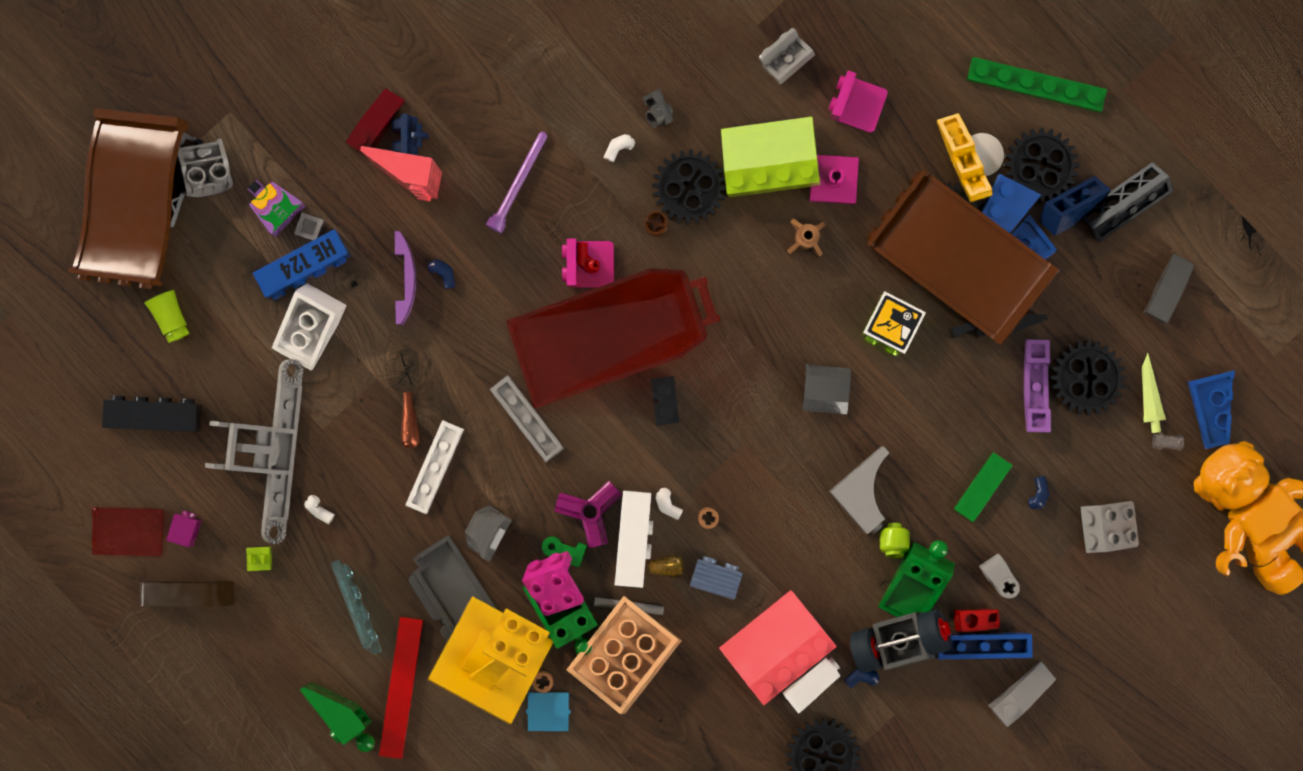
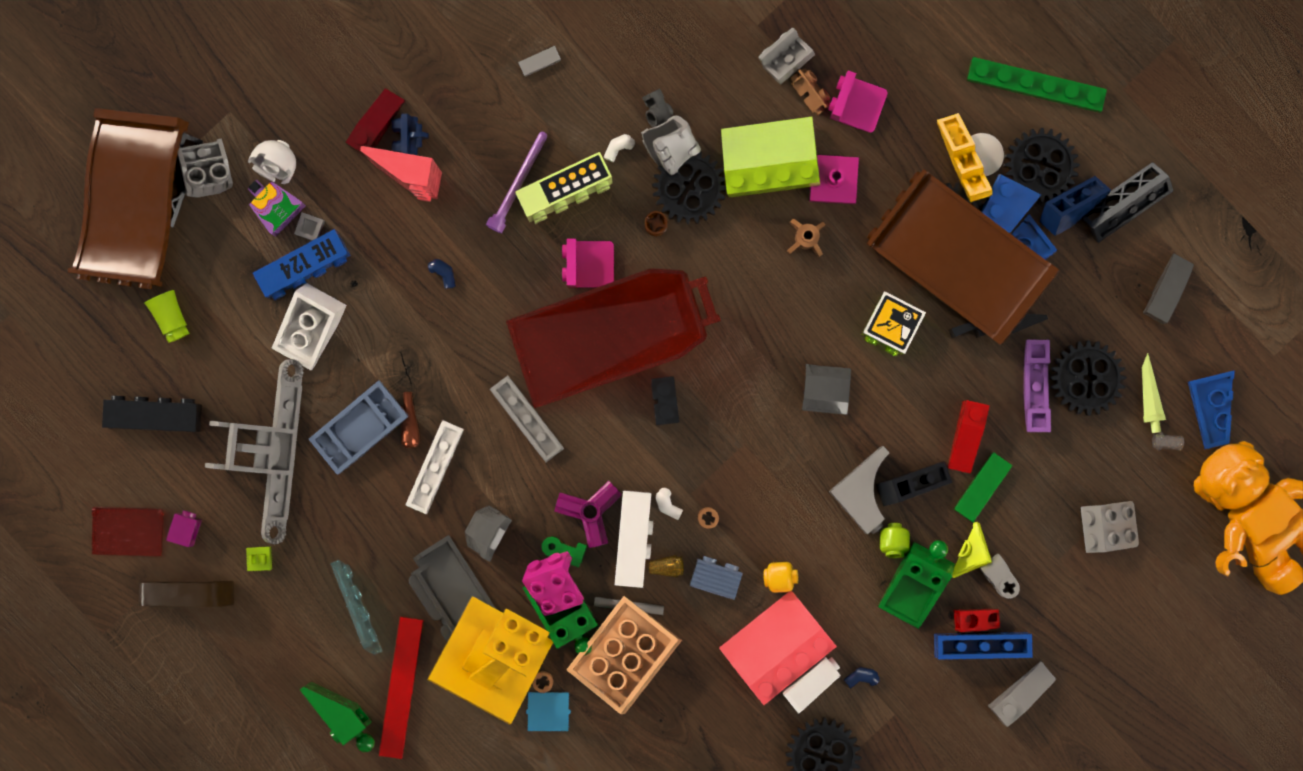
white arm [304,495,335,525] -> none
medium lavender slope [395,231,417,326] -> none
red arm [577,242,600,274] -> none
brick [850,609,951,672] -> none
dark blue arm [1028,475,1050,509] -> none
none -> white cylinder [248,140,296,184]
none -> sand blue slope [309,380,409,475]
none -> brick [515,152,613,224]
none -> light grey piece [518,46,561,77]
none -> light grey piece [641,115,701,176]
none -> yellow head [764,562,798,593]
none -> medium nougat hinge [790,68,831,116]
none -> black slope [876,461,952,506]
none -> red slope [947,400,990,474]
none -> neon yellow tile [952,522,992,578]

